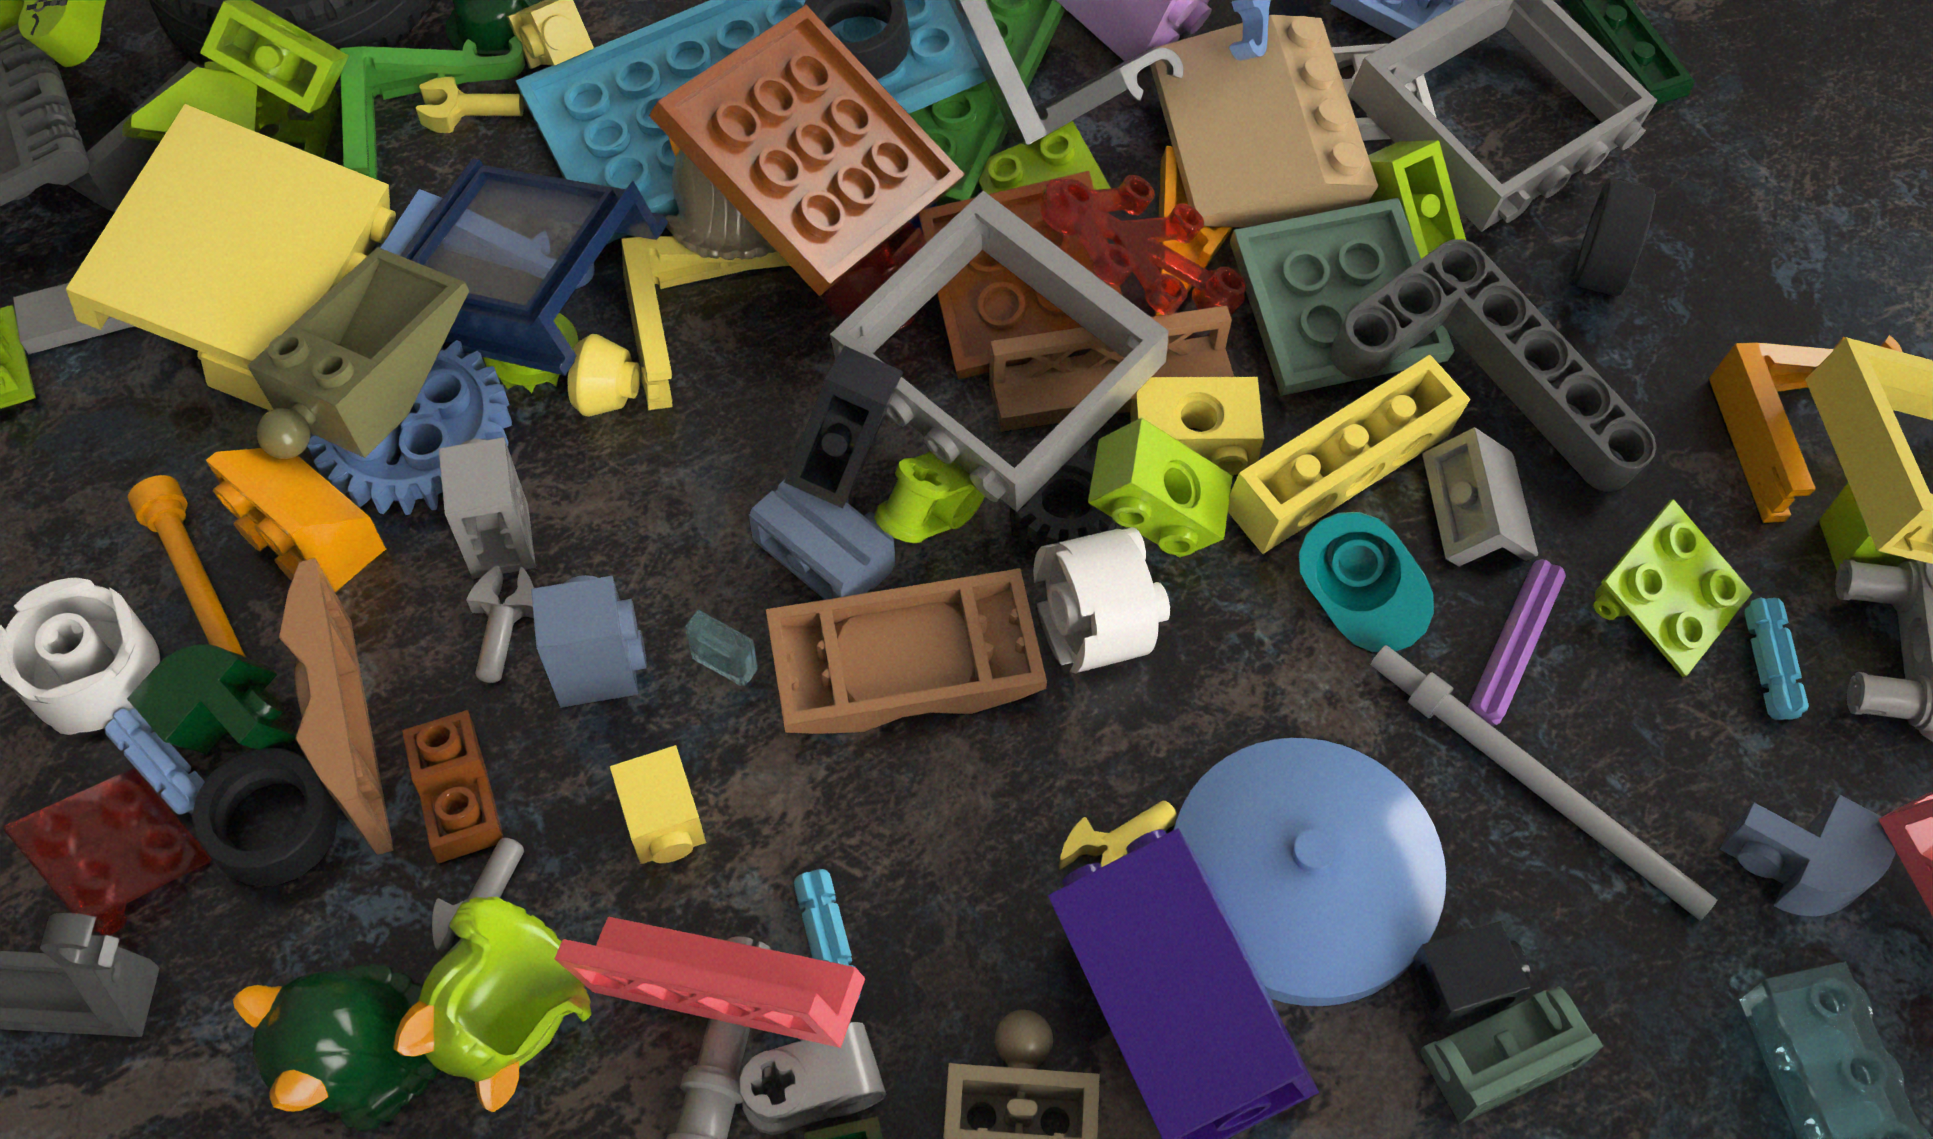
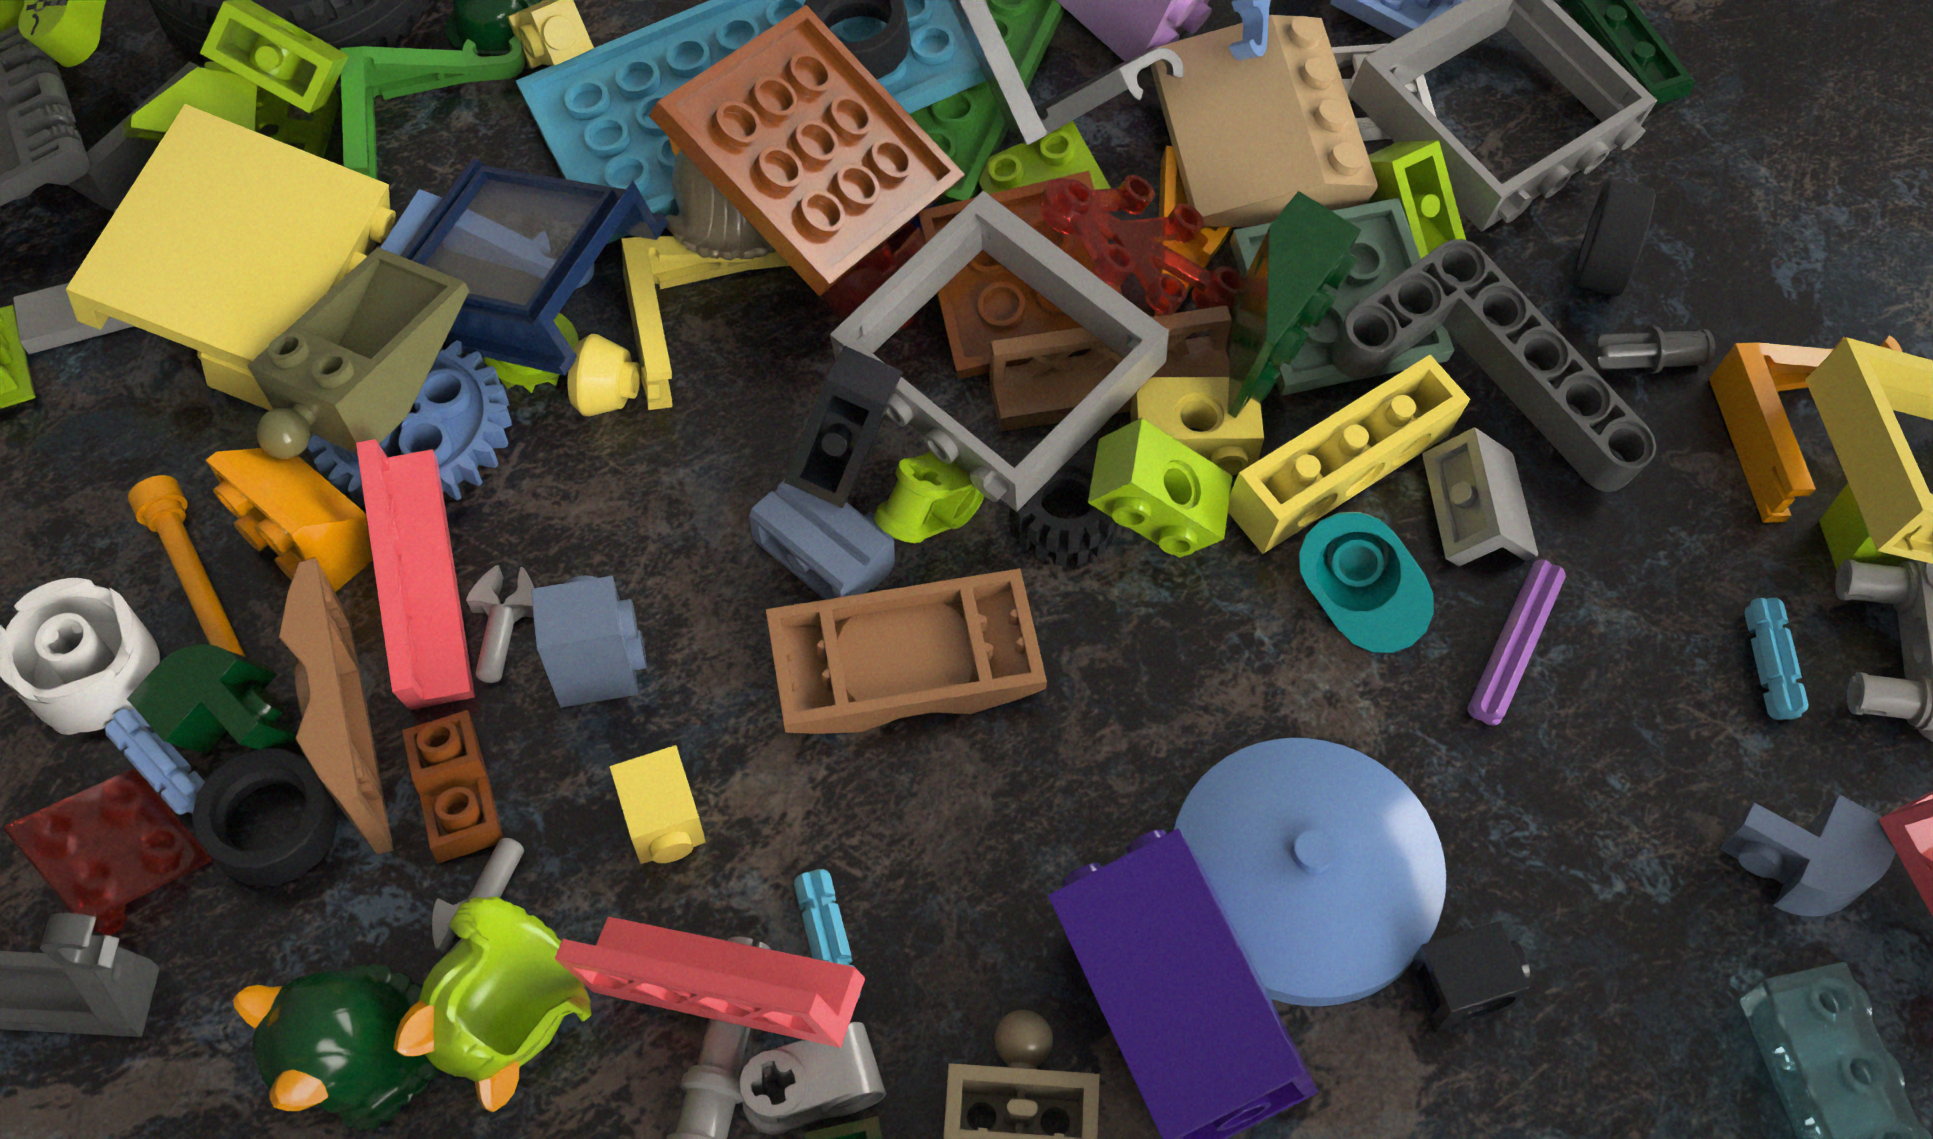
light yellow bar [416,77,524,133] -> none
light grey brick [438,437,536,579] -> none
clear light blue tile [685,610,758,686] -> none
white brick [1033,527,1170,673] -> none
light yellow bar [1059,801,1178,870] -> none
light grey bar [1370,645,1717,921] -> none
sand green hinge [1419,986,1603,1124] -> none
lime hinge [1593,499,1753,677] -> none
none -> coral fence [356,439,475,710]
none -> dark green slope [1228,191,1361,418]
none -> dark grey axle [1590,326,1715,374]

